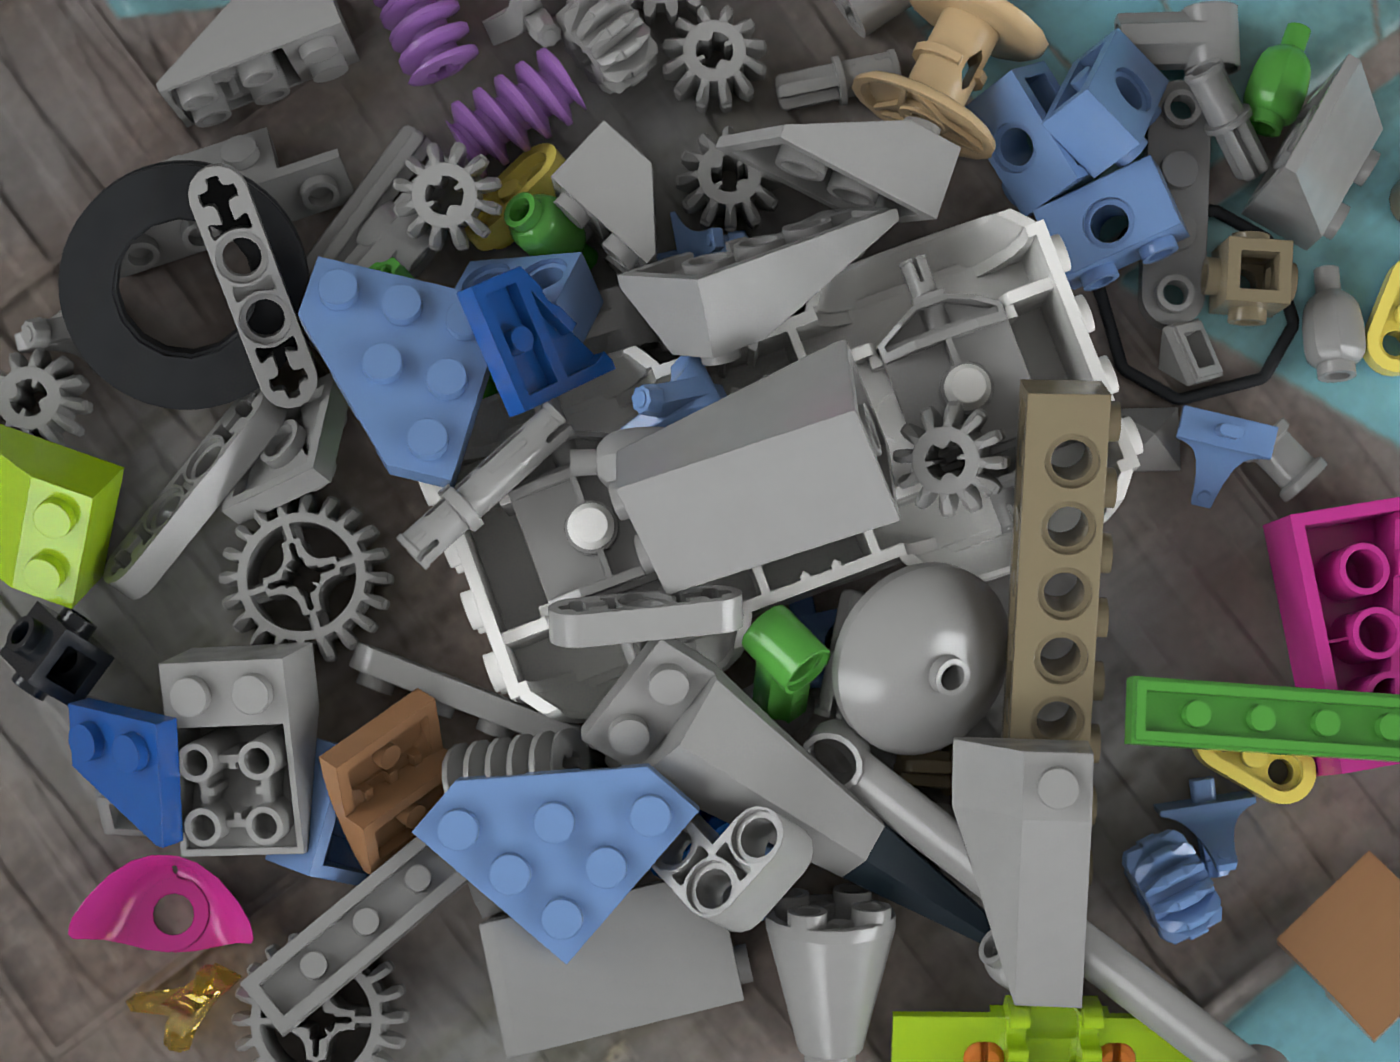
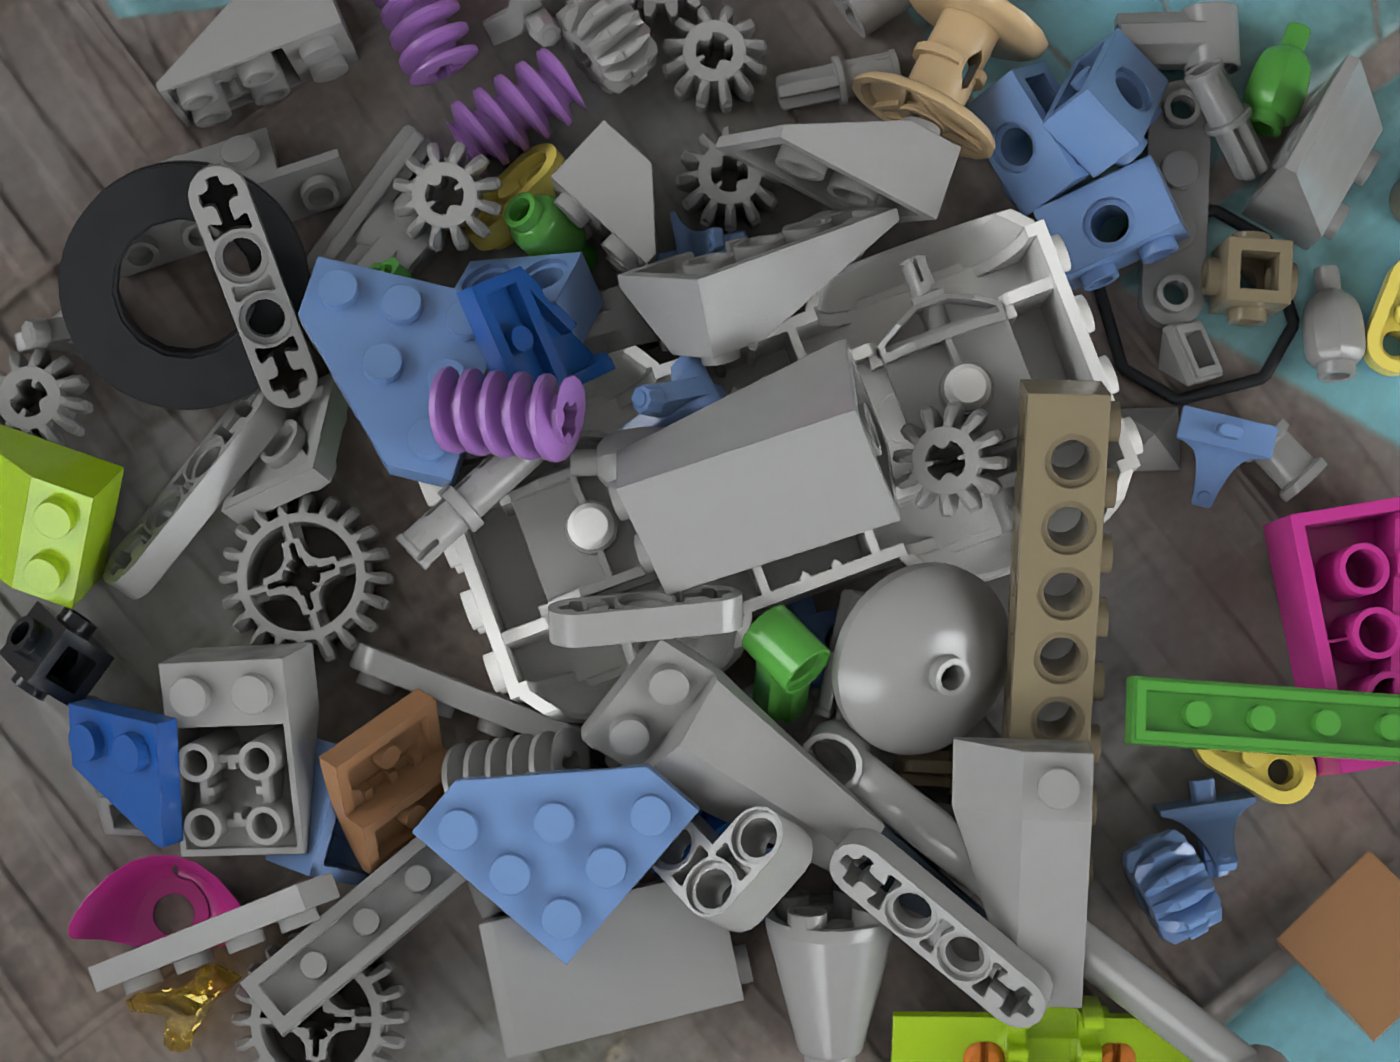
none -> light grey plate [88,872,340,995]
none -> medium lavender piece [428,366,586,463]
none -> light grey beam [829,828,1053,1028]

